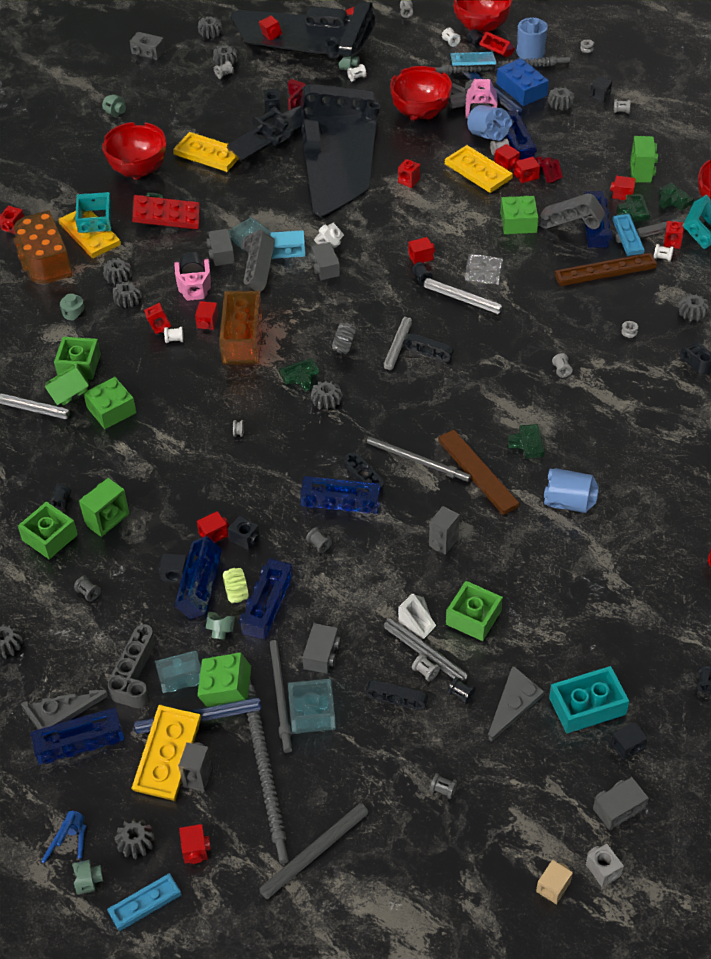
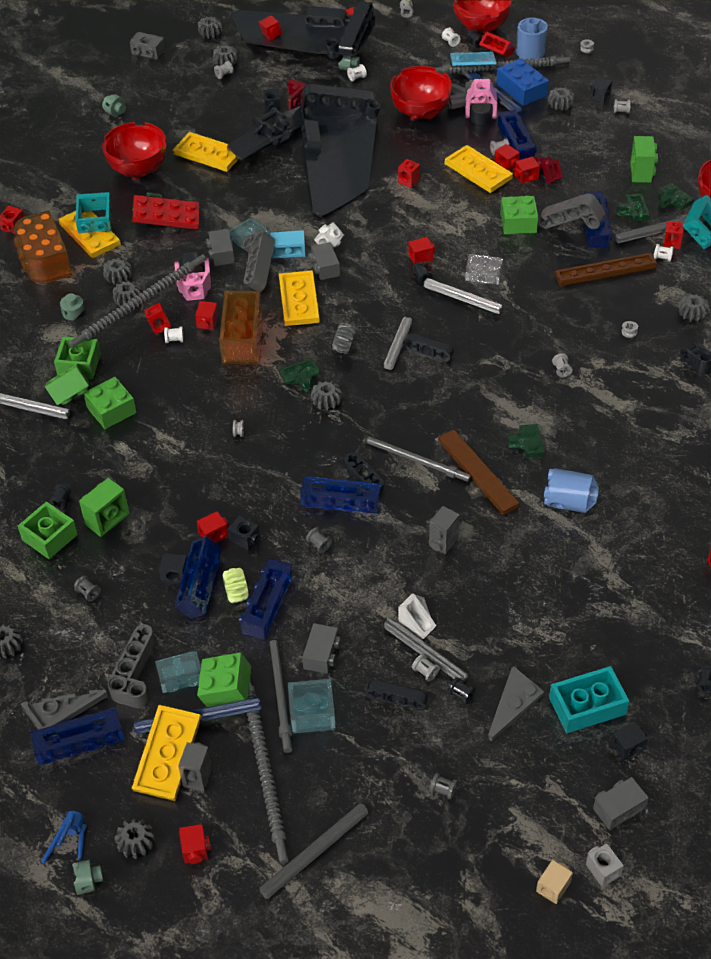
dark azure tile [107,873,181,931] -> none
sand green piece [206,612,235,639] -> none
bright green brick [446,581,503,641] -> none
medium blue cylinder [467,105,512,141] -> none
red brick [610,176,636,201] -> none
dark azure tile [613,214,644,256] -> none
none -> dark grey hose [68,254,206,348]
none -> yellow plate [279,270,320,326]

